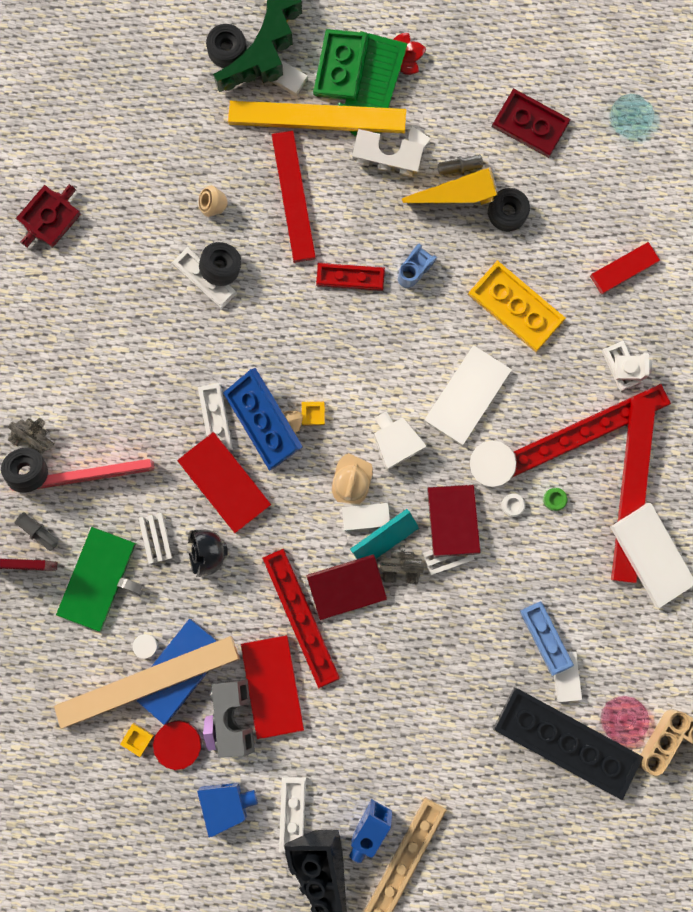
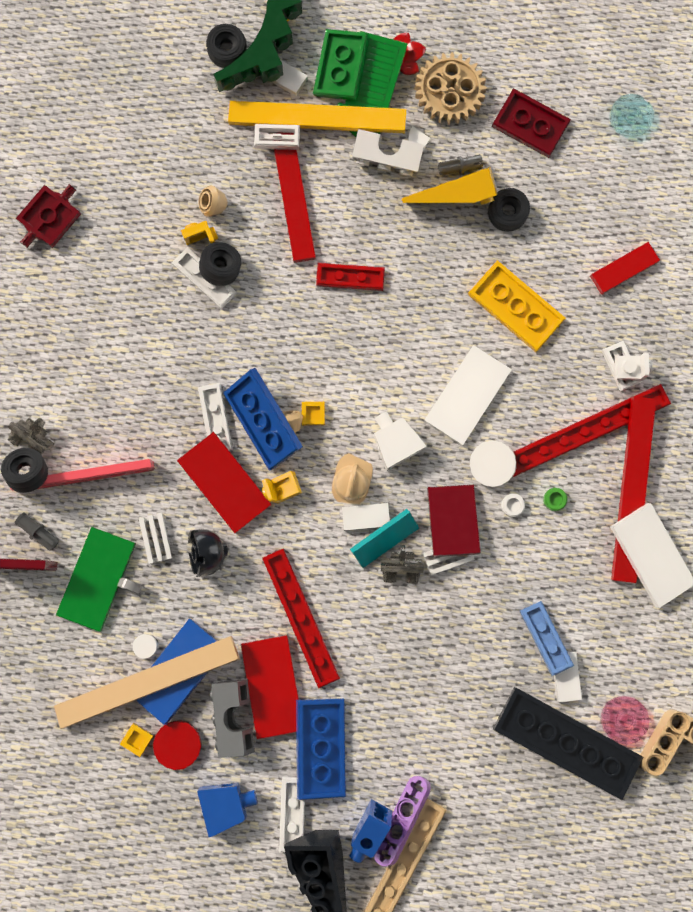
lavender tile [203,715,216,751] -> none
dark red tile [306,554,387,620] -> none
medium blue piece [397,243,437,288] -> none
none -> yellow bracket [181,221,218,245]
none -> white tile [254,124,300,150]
none -> yellow bracket [262,471,302,504]
none -> blue tile [296,698,346,800]
none -> medium lavender beam [374,776,431,866]
none -> tan gear [414,52,487,125]

